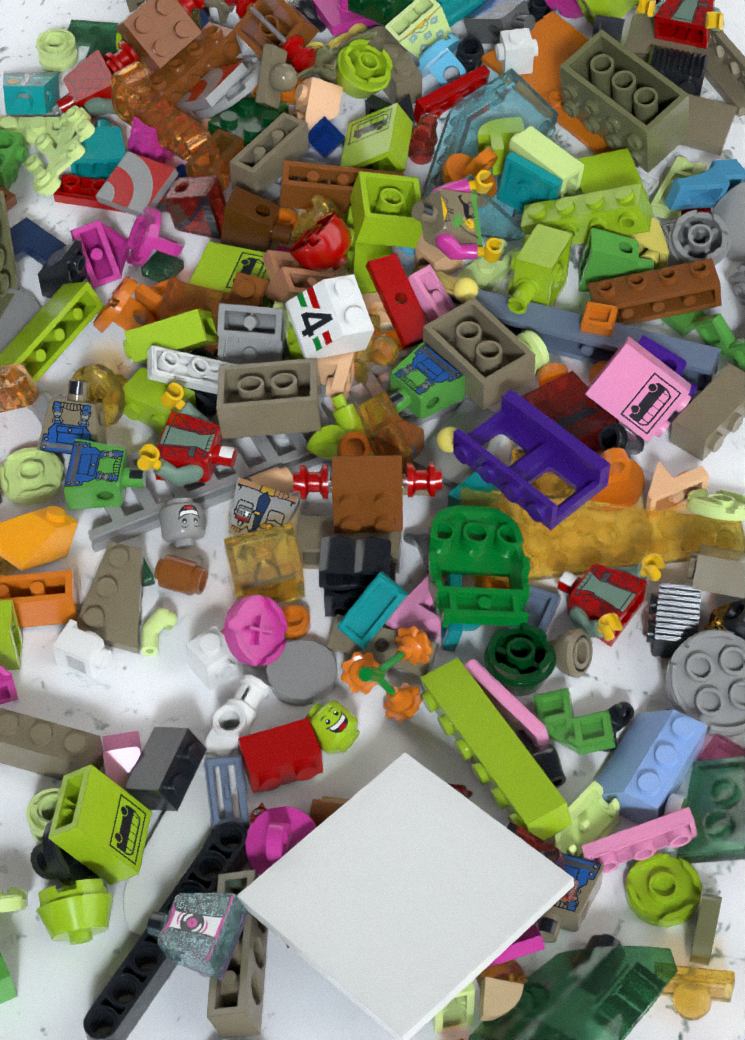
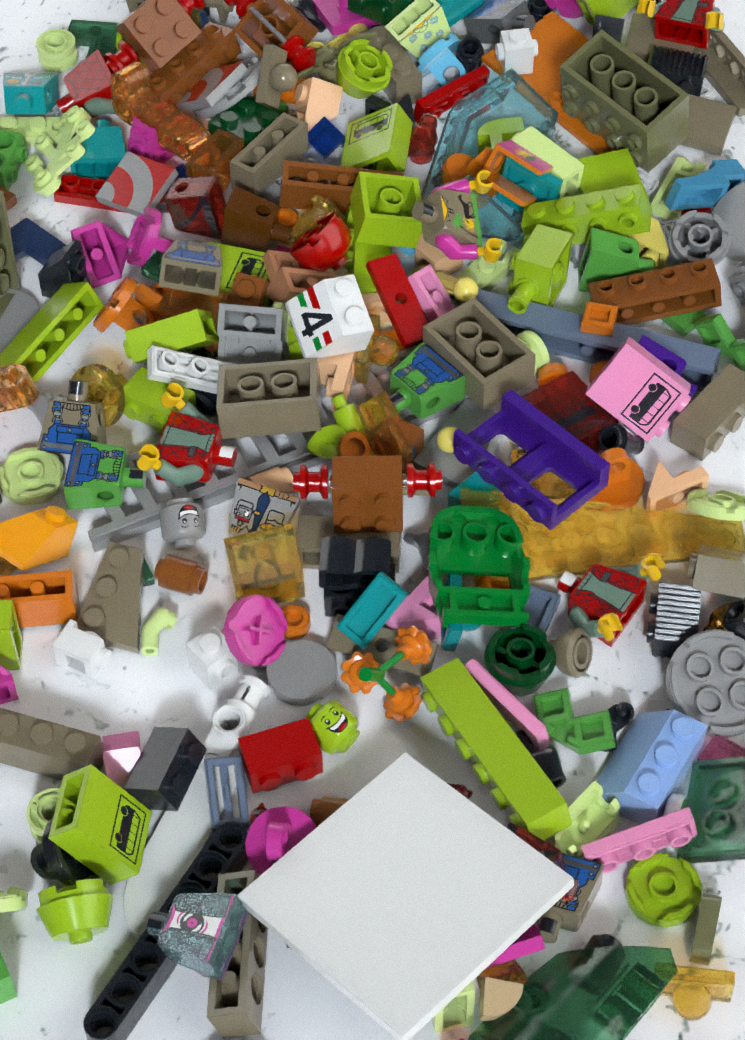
none -> dark tan torso [159,239,223,296]
none -> orange piece [481,140,554,207]

